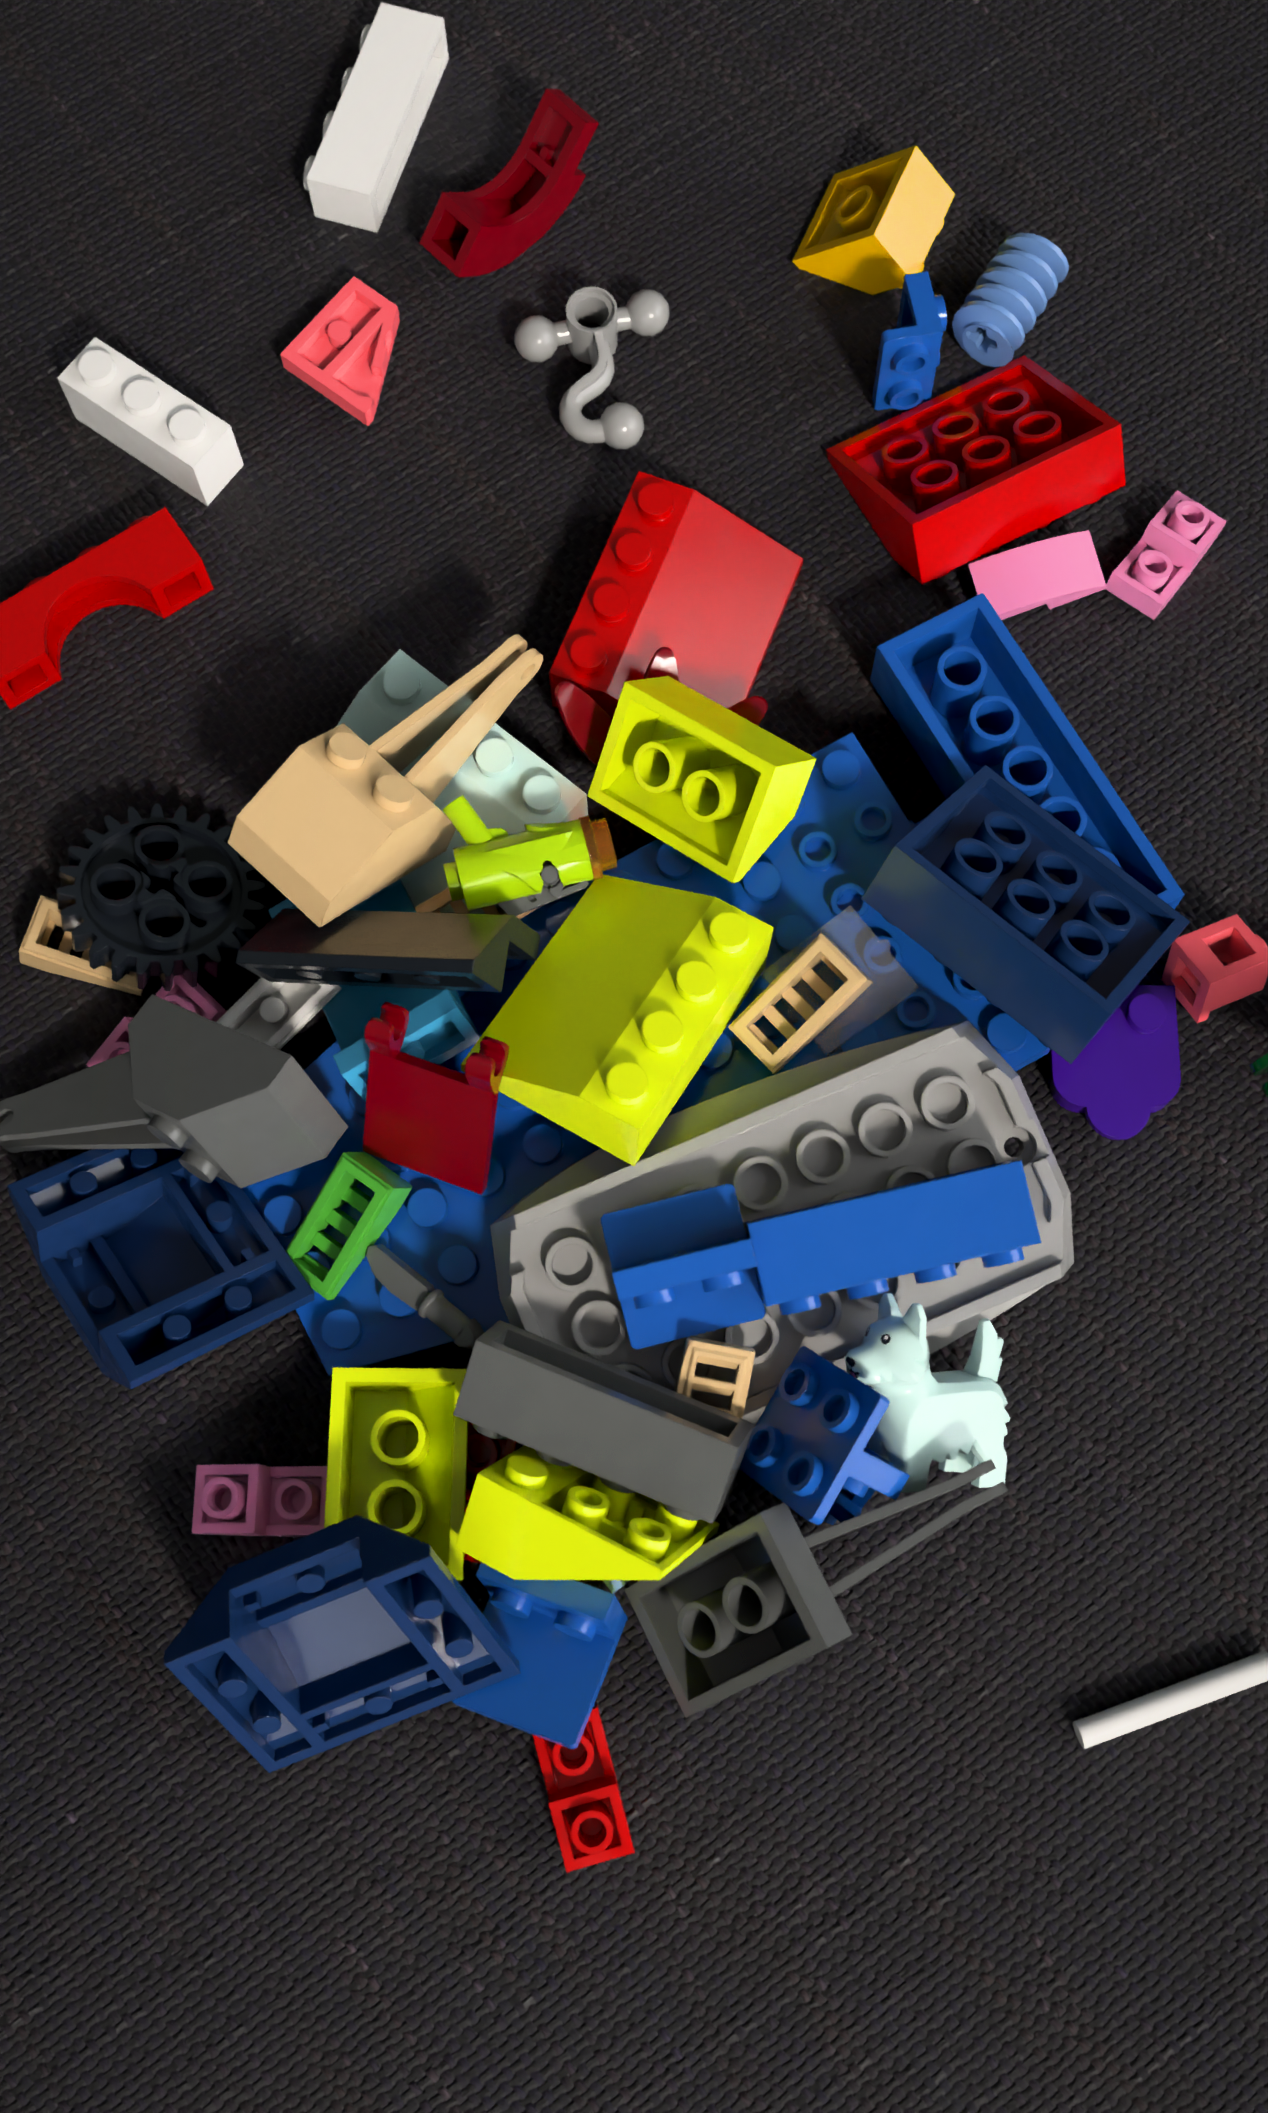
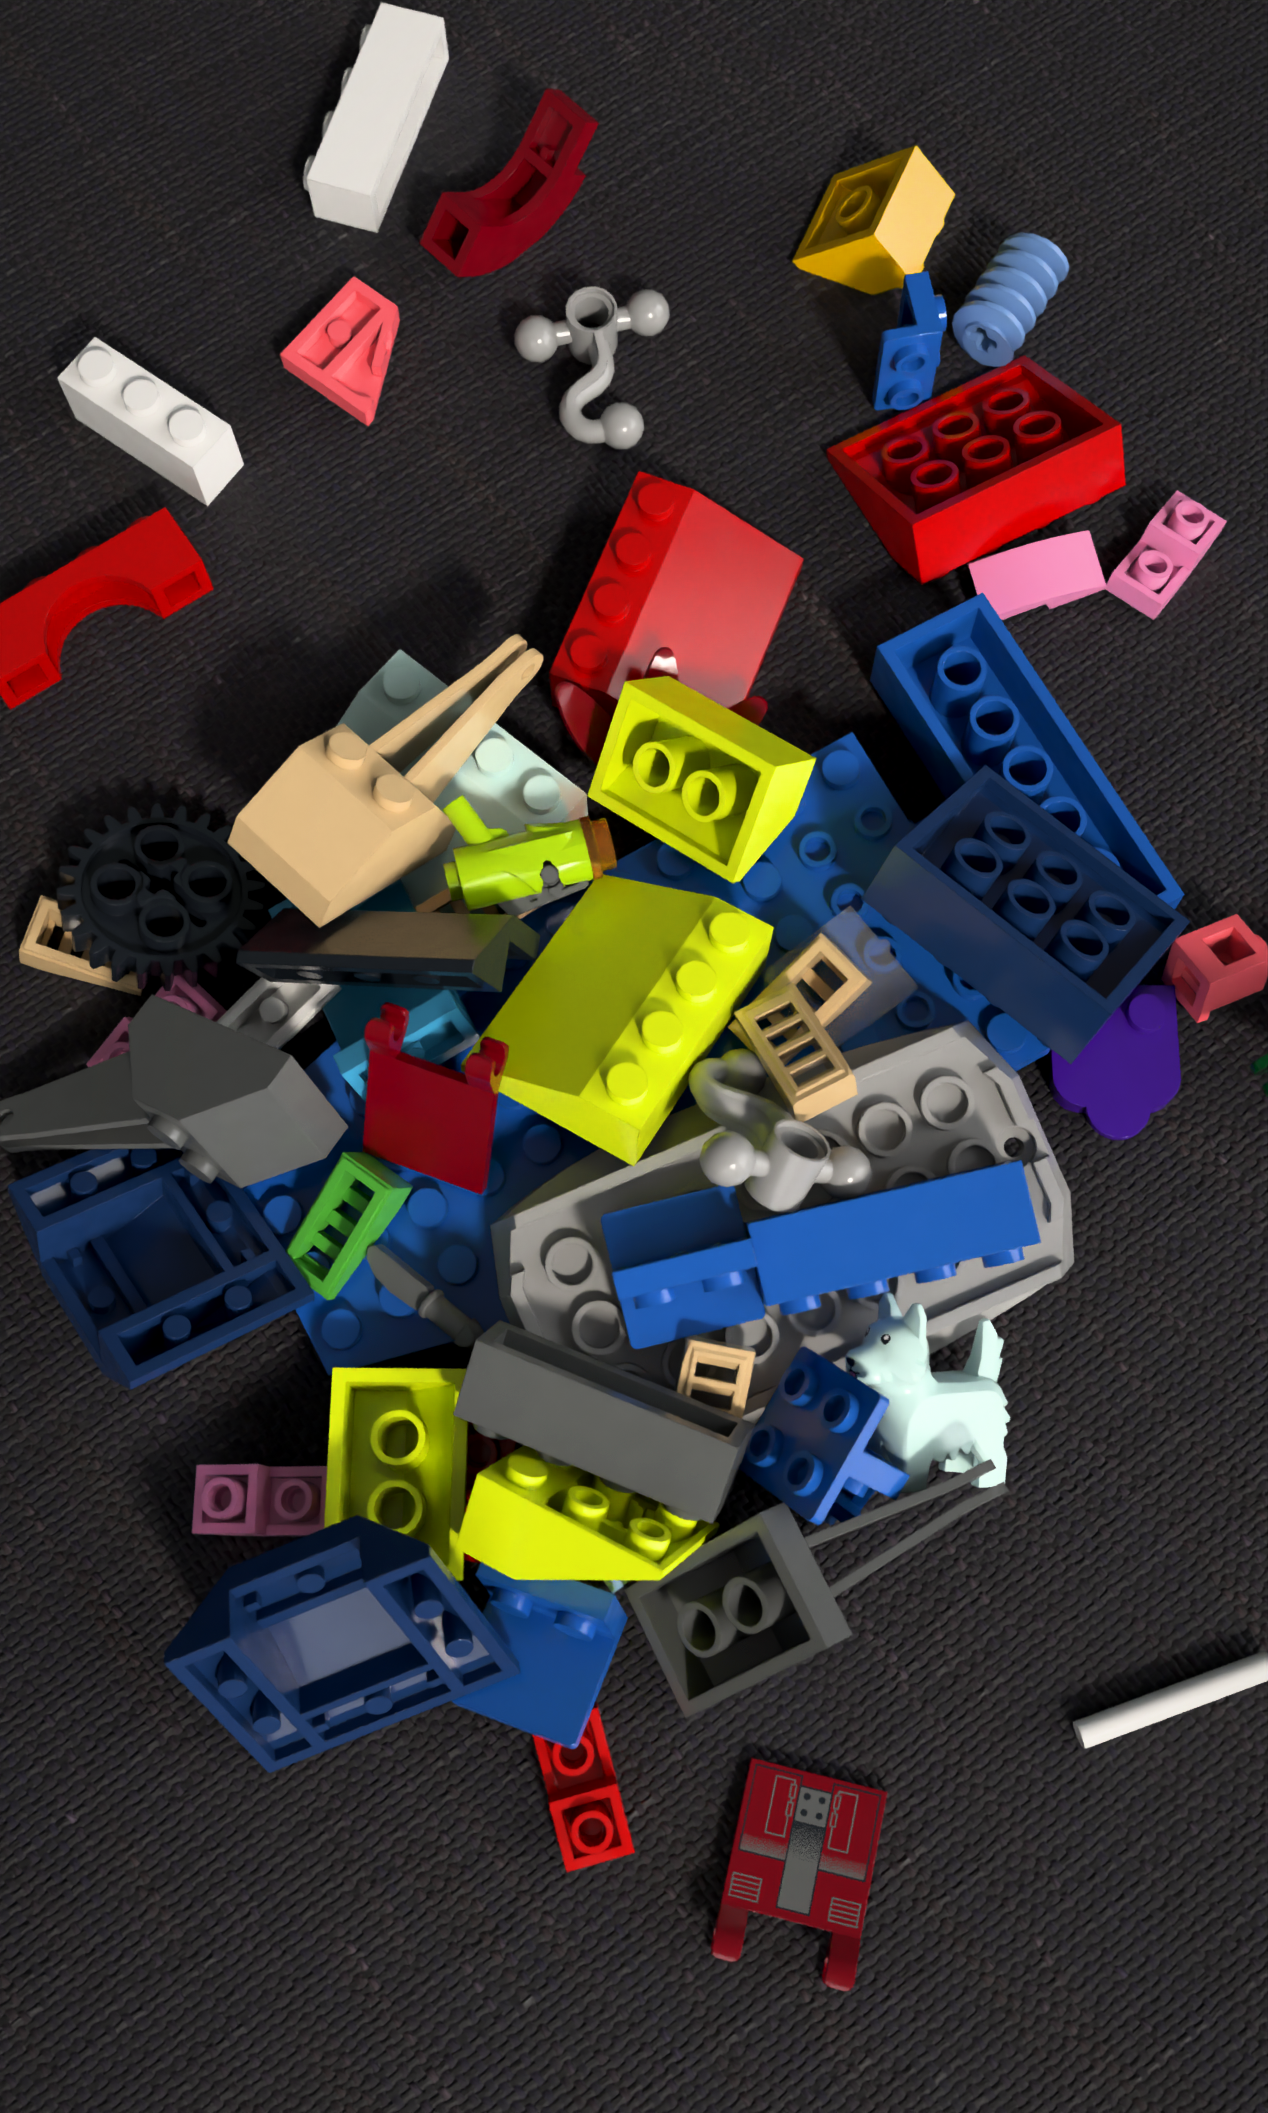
none -> light grey piece [688,1048,872,1213]
none -> dark red flag [710,1758,888,1991]
none -> tan slope [734,982,858,1122]

